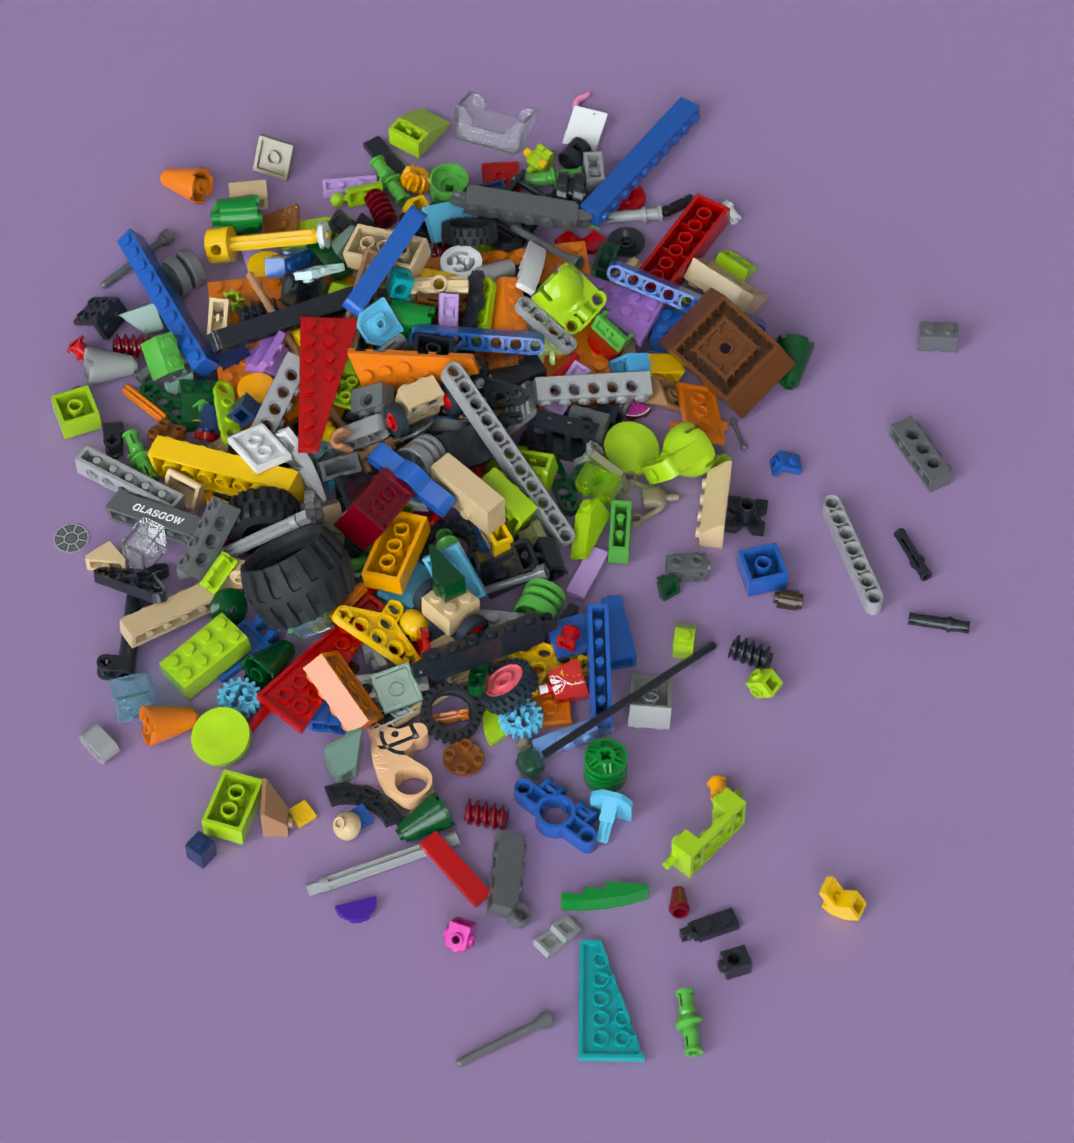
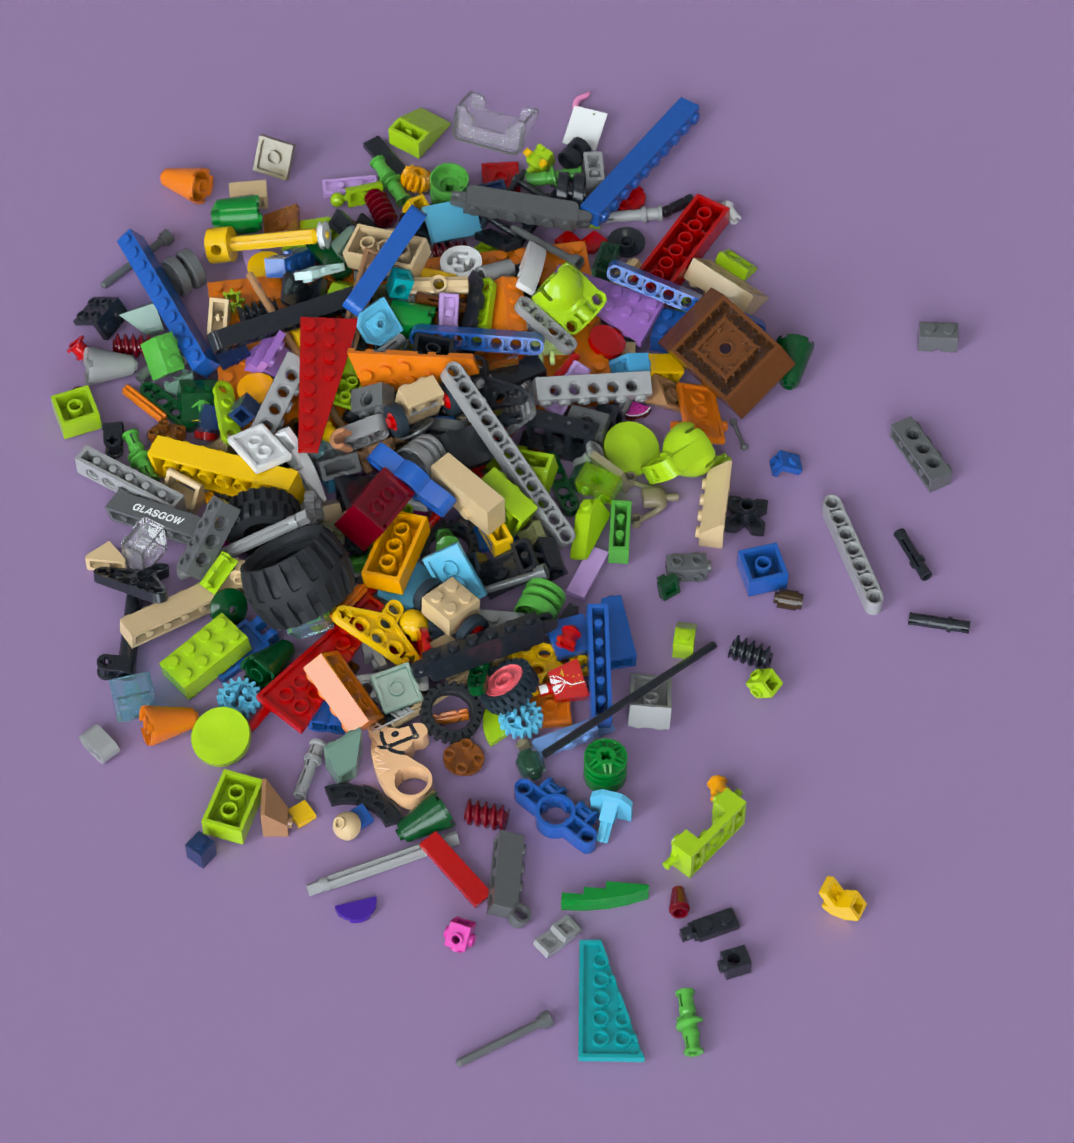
sticker [53,524,89,553] -> none
dark green slope [429,544,466,603] -> none
black tyre [441,217,498,246] -> none
bright green hinge [591,310,635,353] -> none
none -> light grey pin [293,738,327,800]

